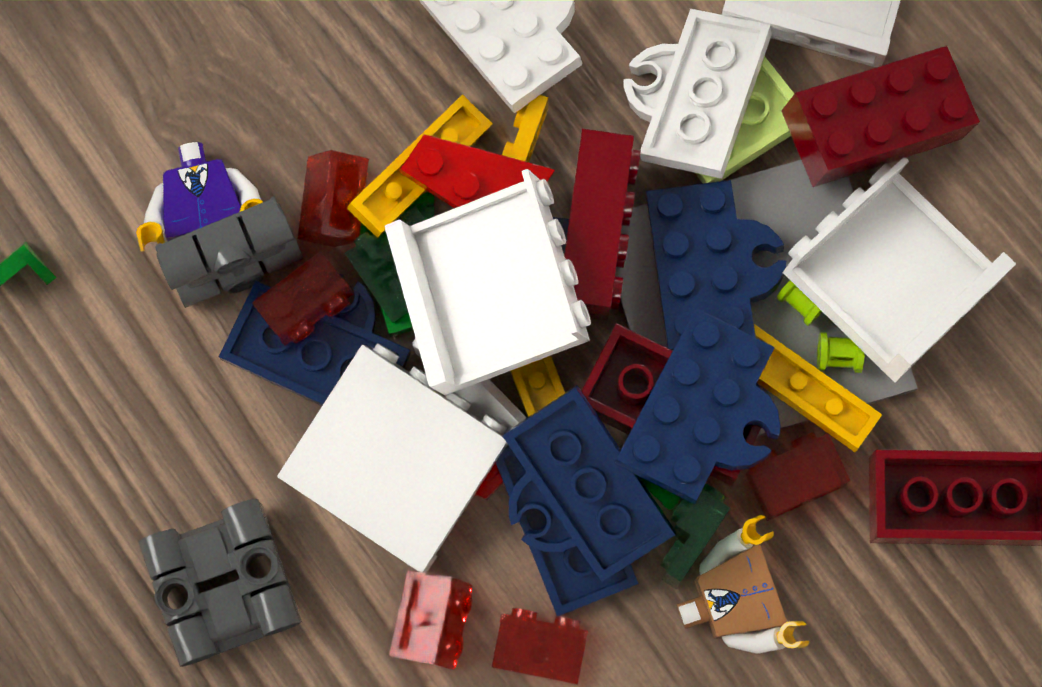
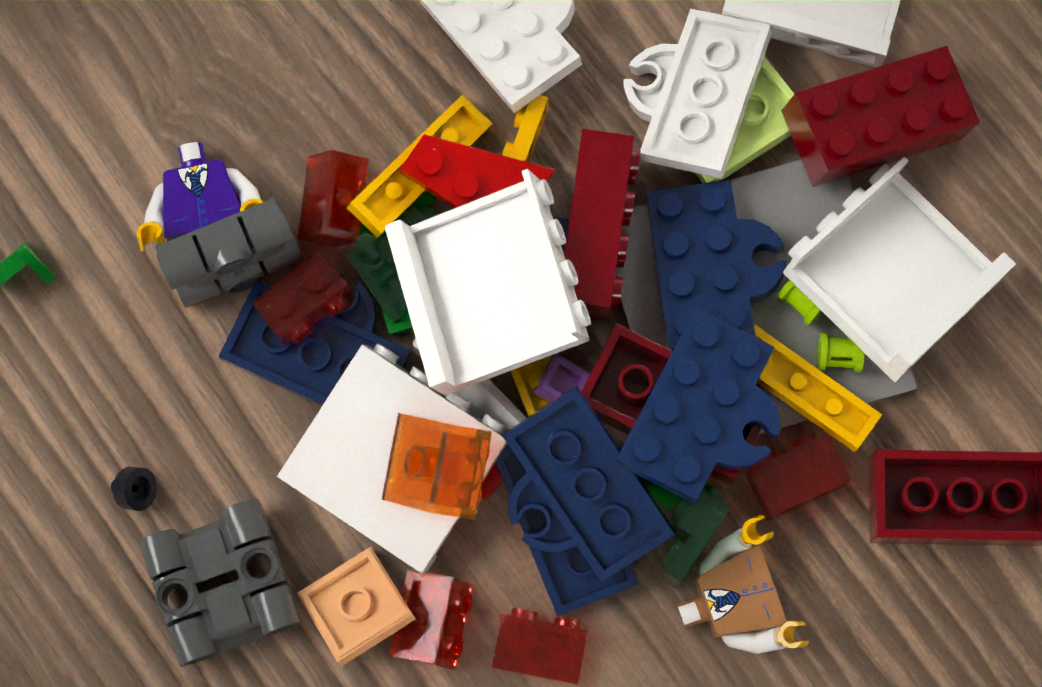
none -> black tile [111,466,157,511]
none -> light nougat plate [297,547,416,667]
none -> clear orange slope [381,413,492,520]
none -> medium lavender tile [533,354,591,403]

